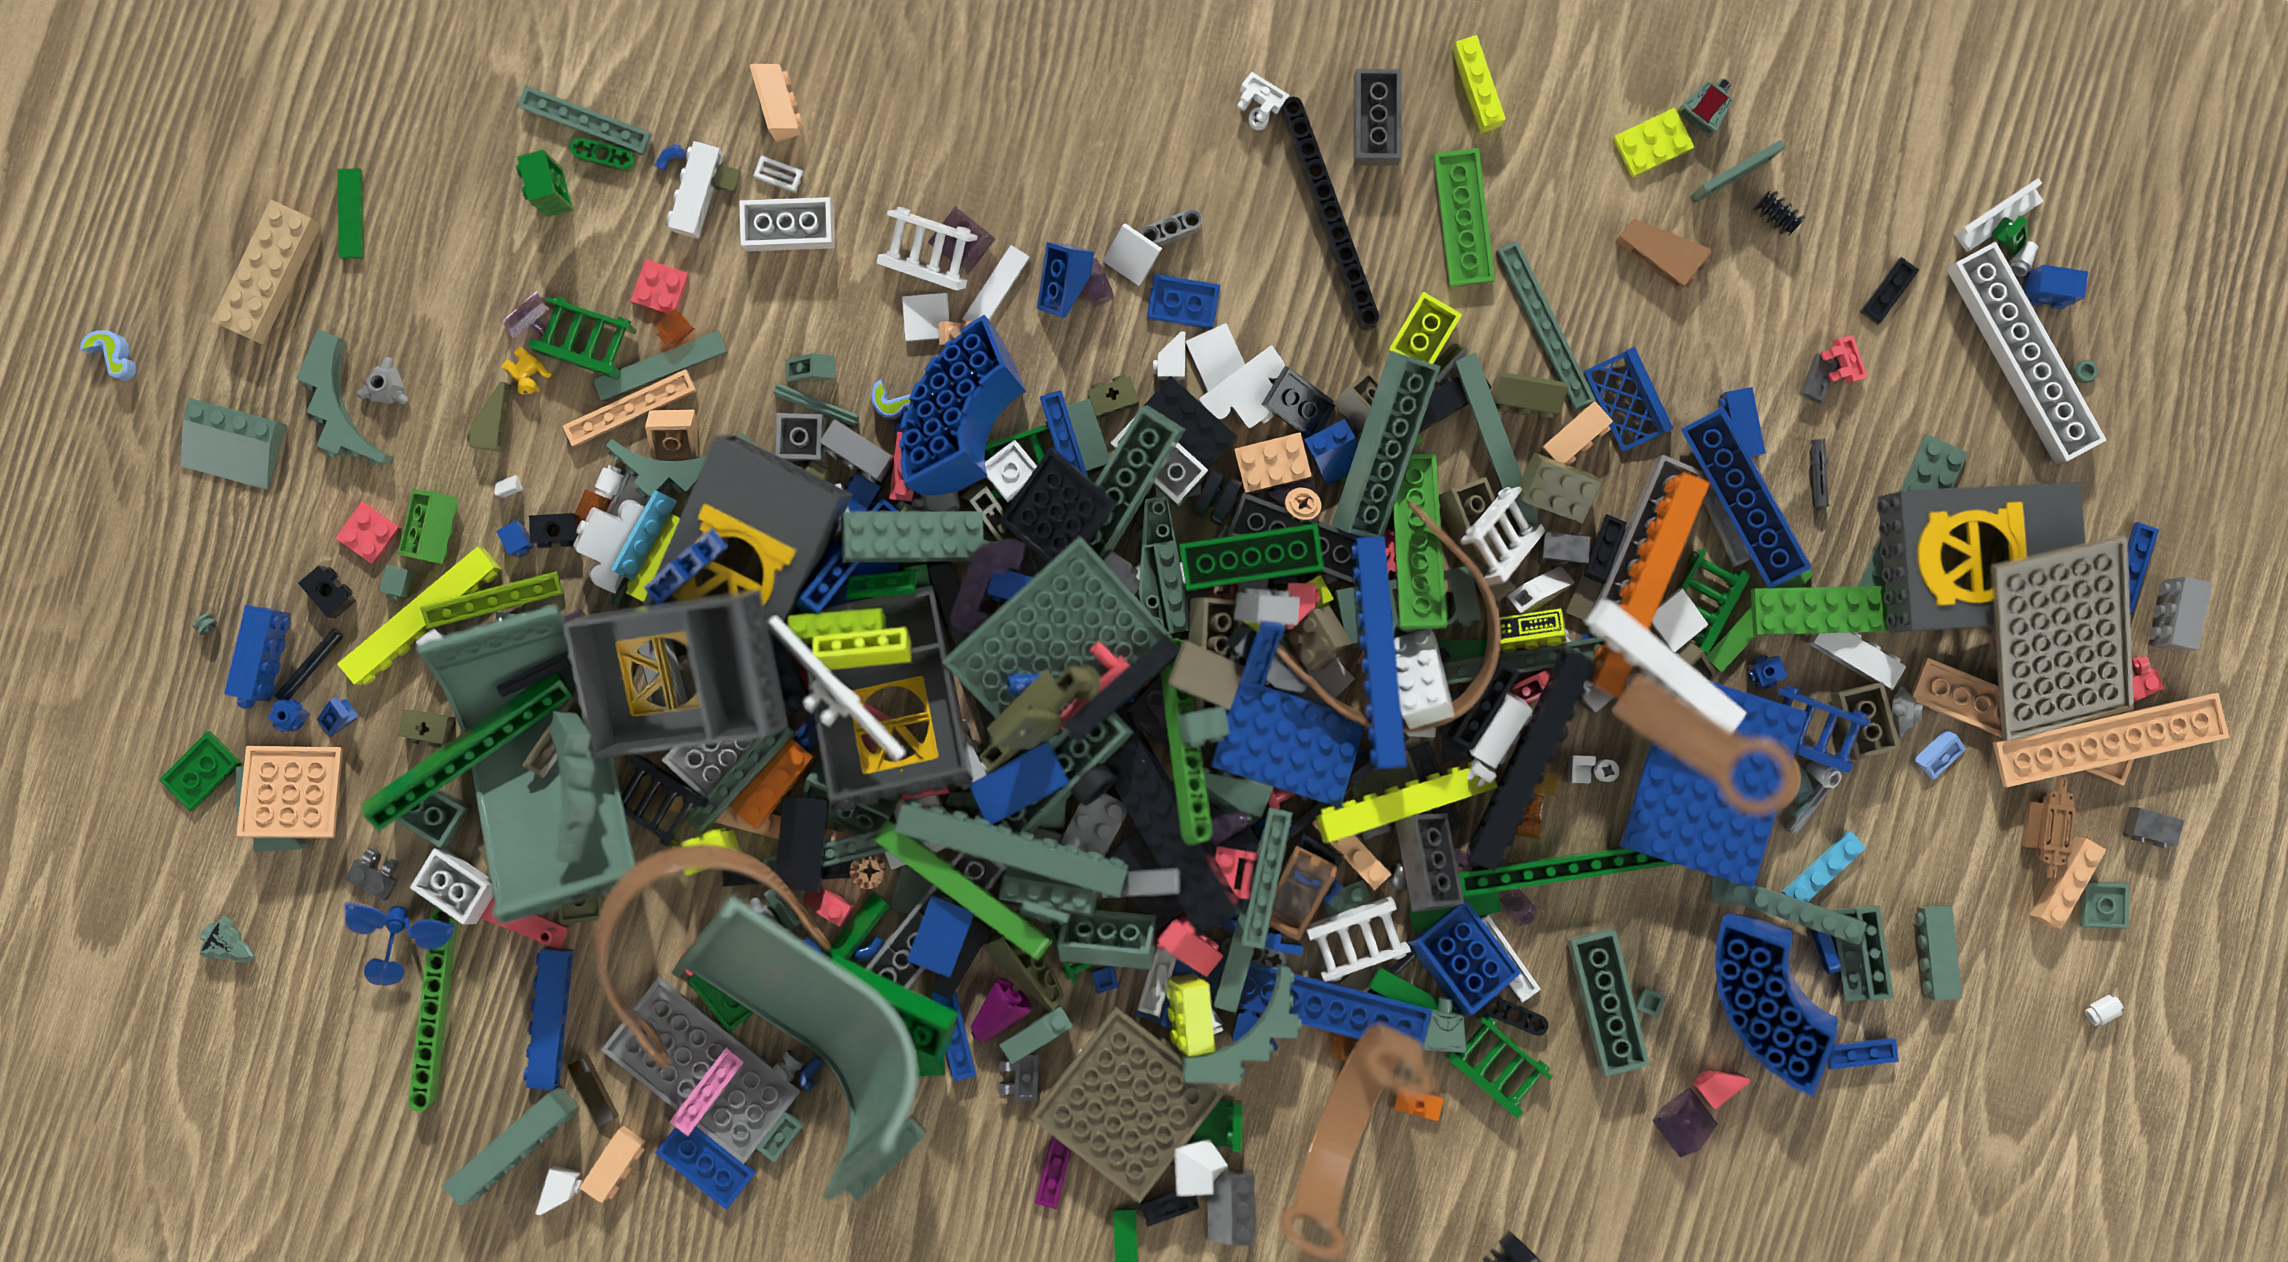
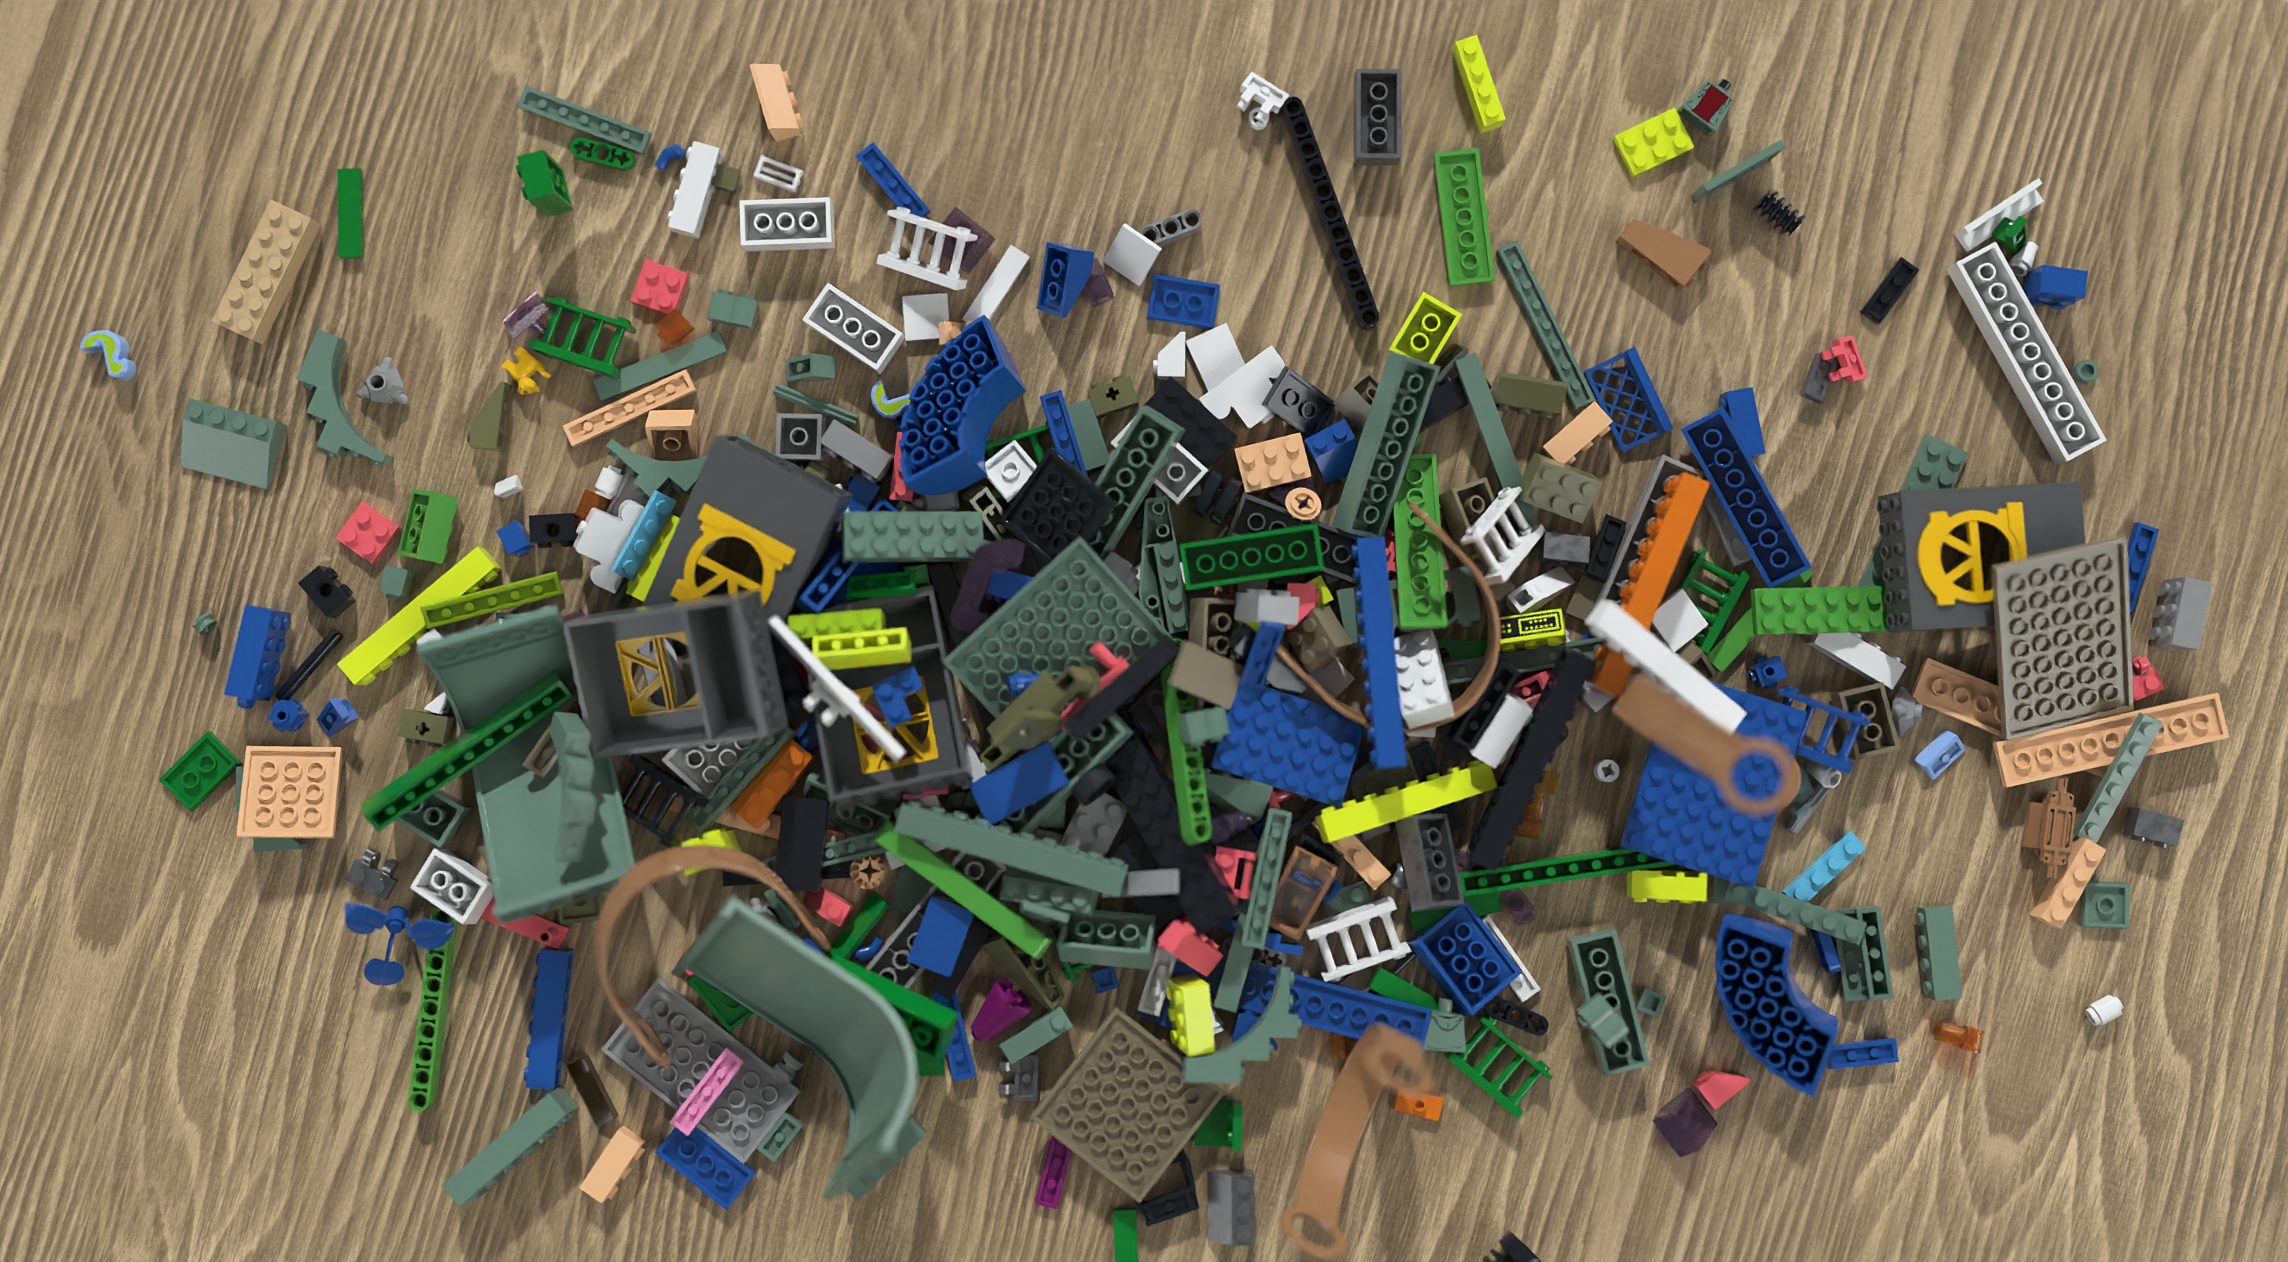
sand green rock [199,915,255,963] -> none
black axle [497,651,572,697] -> none
white slope [536,1165,582,1215] -> none
blue slope [644,529,728,604] -> none
blue arm [799,1057,823,1091] -> none
white slope [1175,1138,1227,1196] -> none
white tile [1468,757,1496,787] -> none
white panel [1567,755,1596,783] -> none
flat silver pin [1810,439,1829,508] -> none
none -> white slope [424,692,451,715]
none -> sand green brick [707,289,759,330]
none -> white brick [802,283,905,374]
none -> blue plate [856,142,930,226]
none -> blue plate [871,666,924,729]
none -> sand green brick [1576,993,1630,1049]
none -> neon yellow wedge [1626,869,1707,903]
none -> clear orange piece [1934,1021,1985,1054]
none -> sand green plate [2073,712,2163,843]

